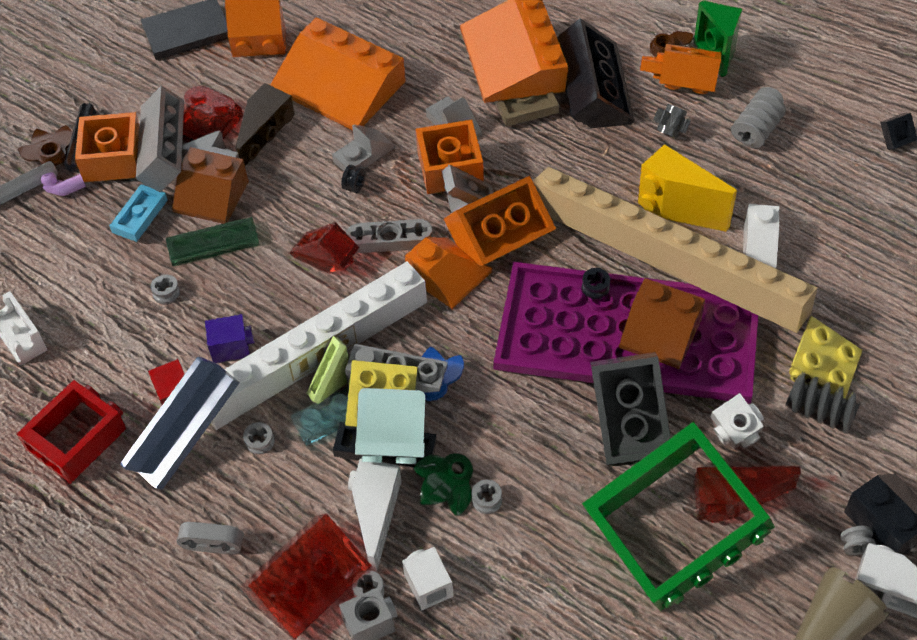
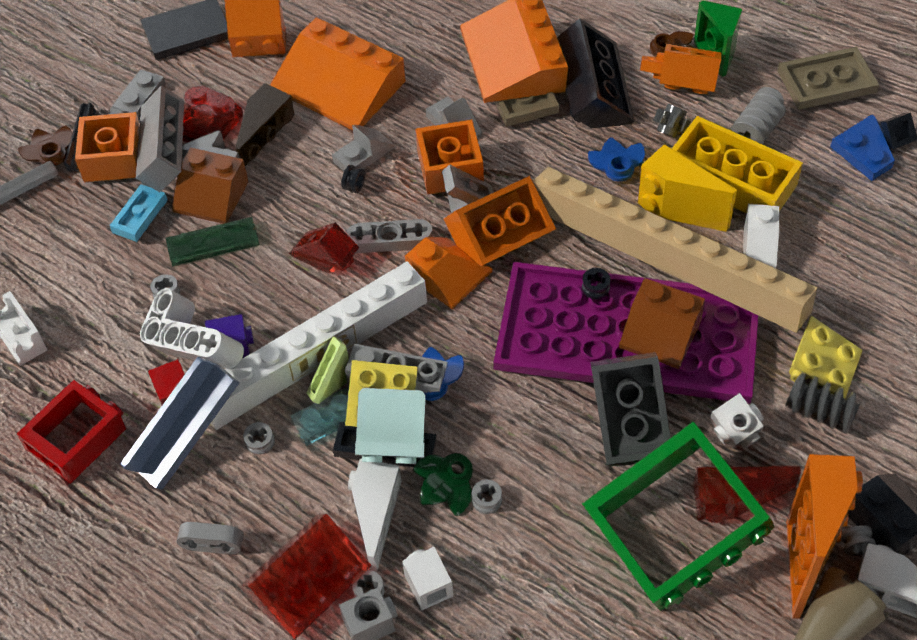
lavender arm [41,172,86,196] -> none
none -> light grey hinge [110,69,165,120]
none -> white beam [140,288,244,369]
none -> blue plate [588,137,645,182]
none -> yellow brick [672,116,803,213]
none -> dark tan plate [777,47,879,110]
none -> orange slope [786,454,863,619]
none -> blue wing [830,114,895,181]

